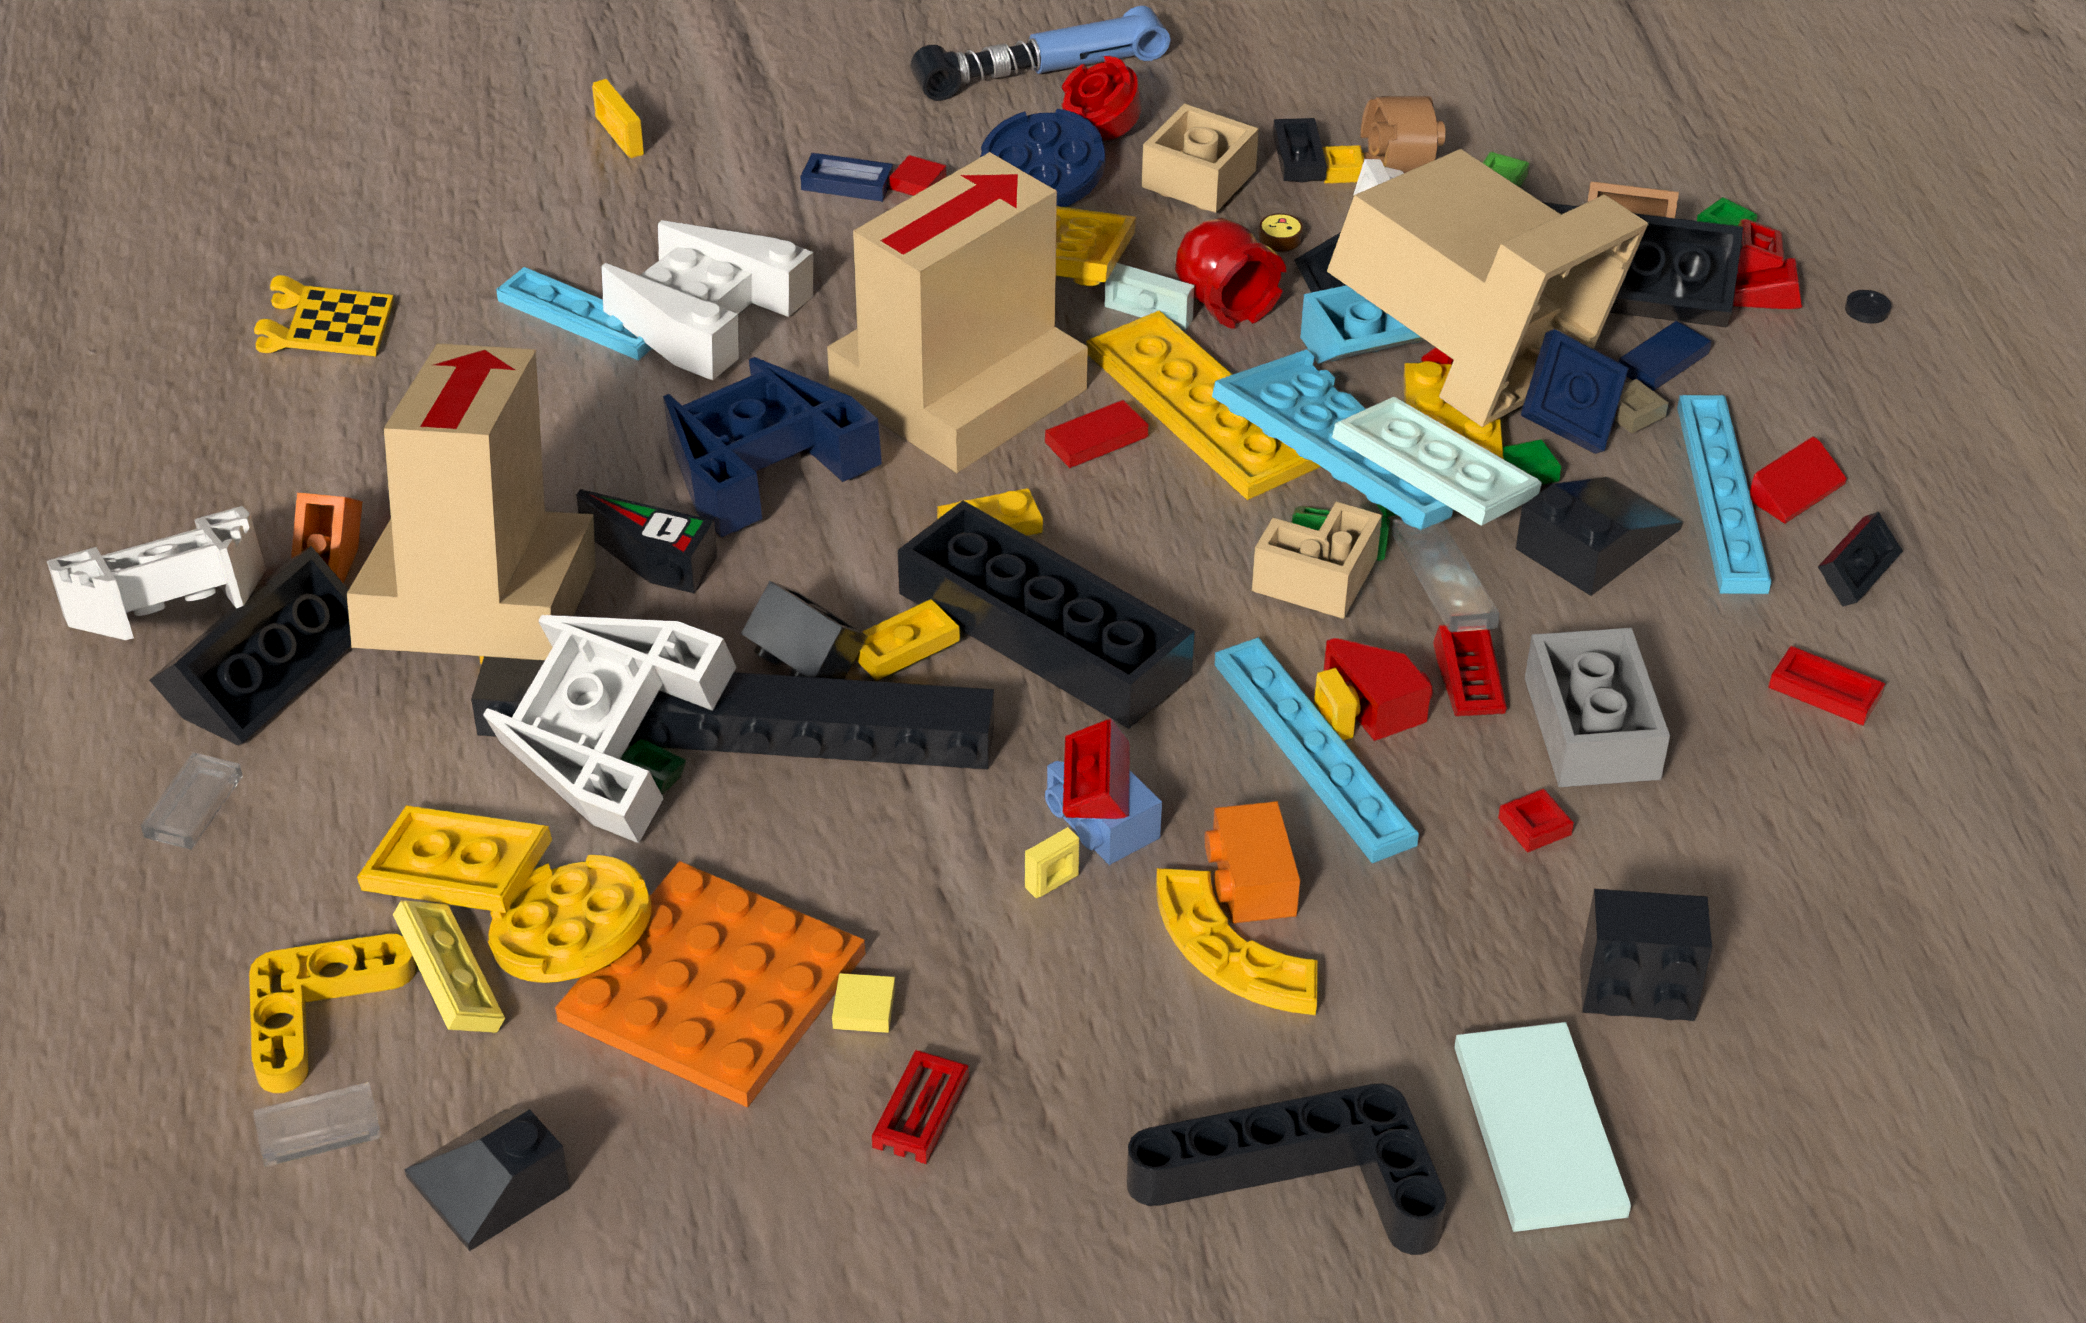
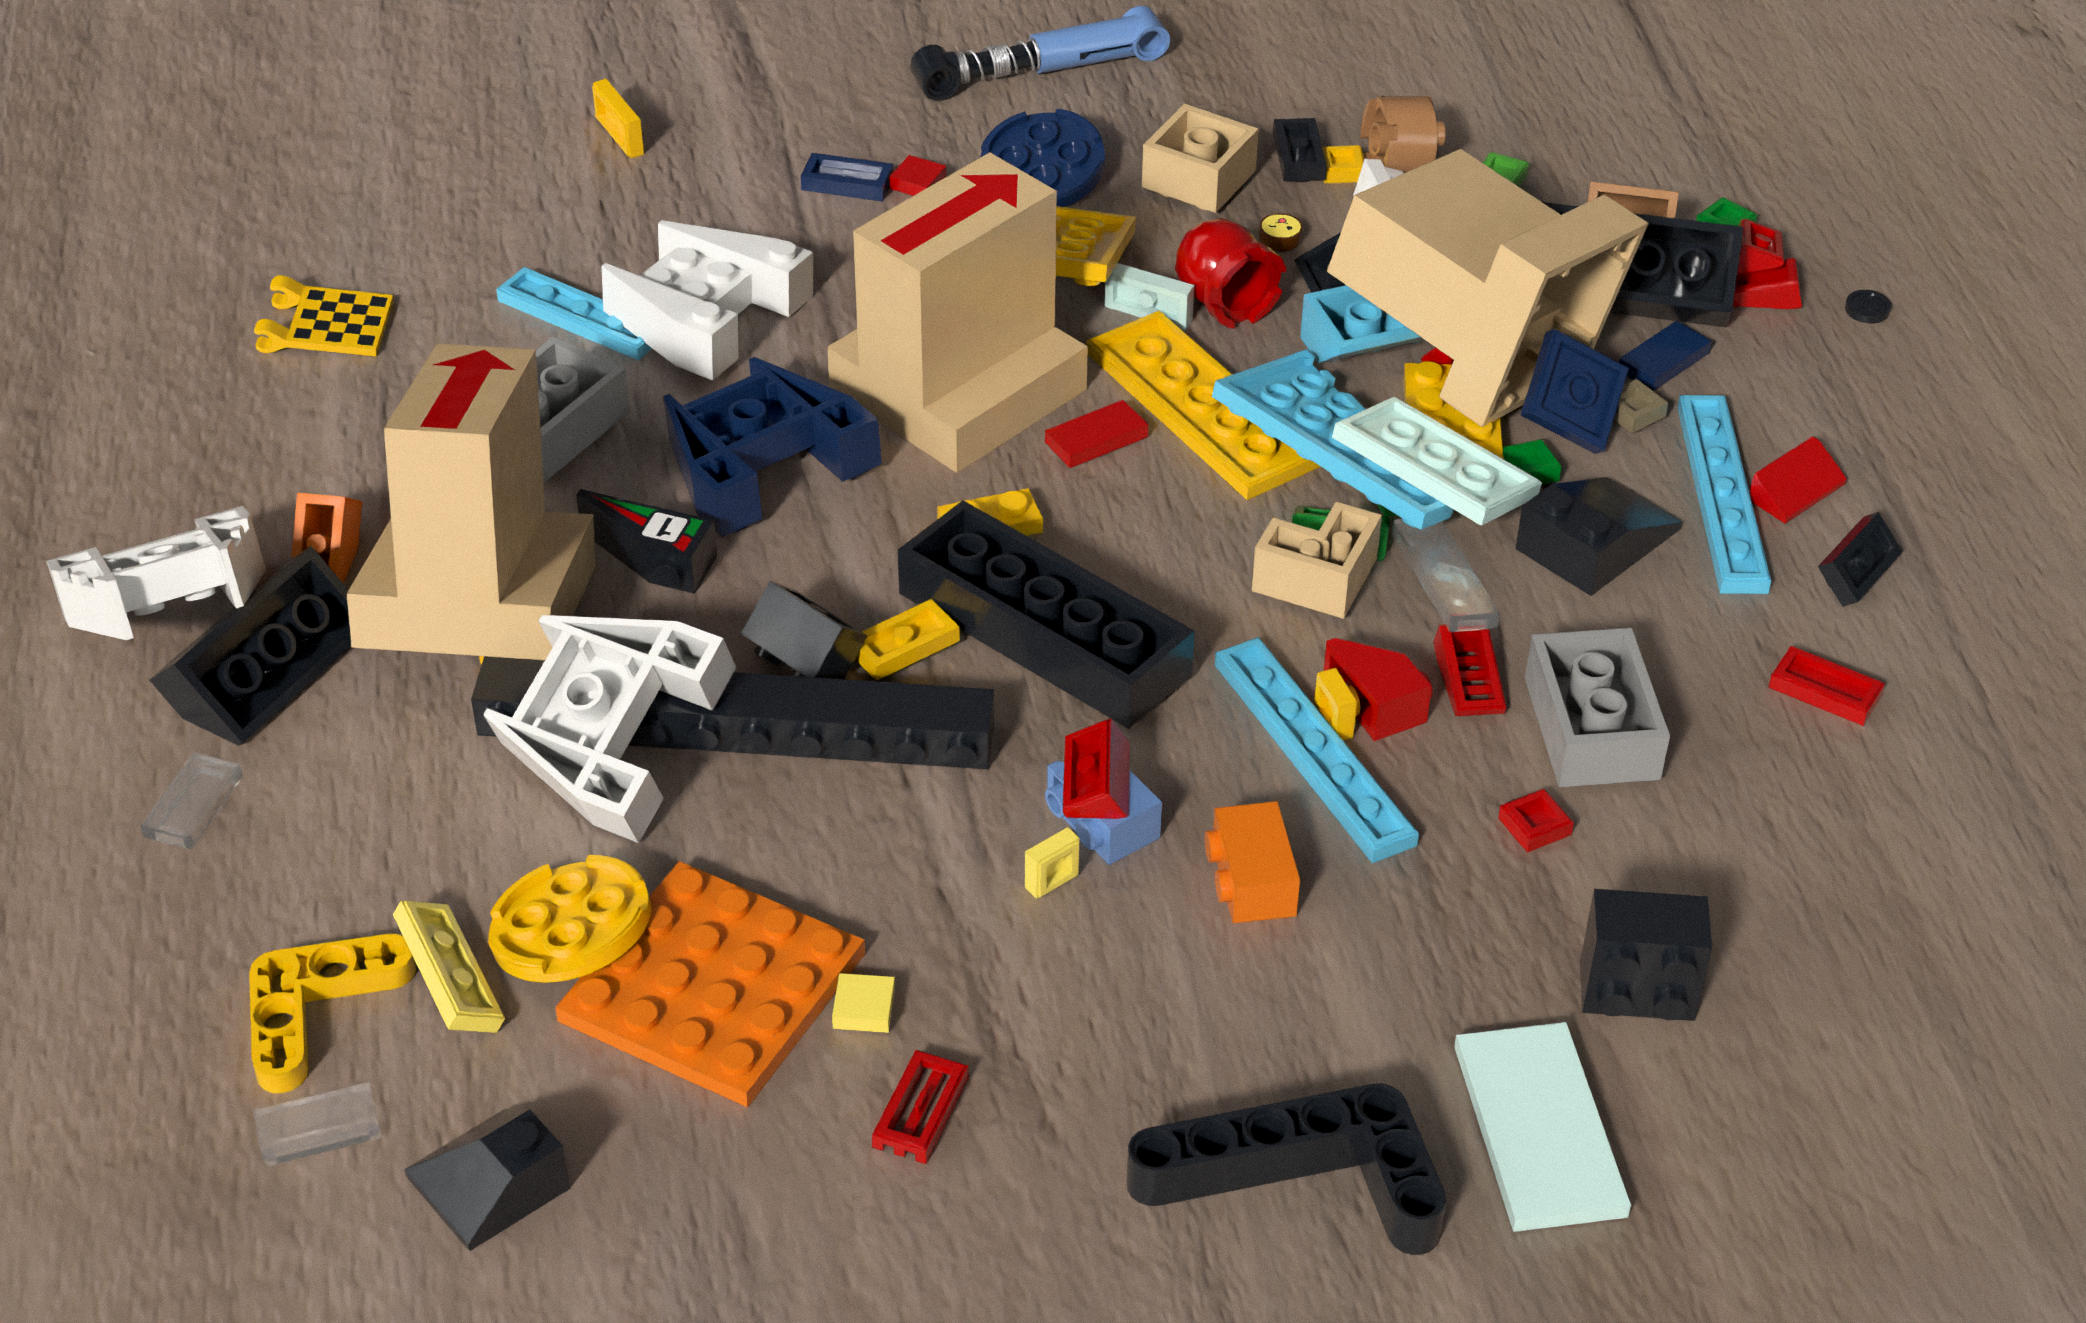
yellow tile [357,805,552,913] -> none
dark green plate [620,738,686,795] -> none
red cone [1061,56,1141,141] -> none
yellow tile [1156,868,1318,1015] -> none
none -> light grey brick [536,336,630,484]

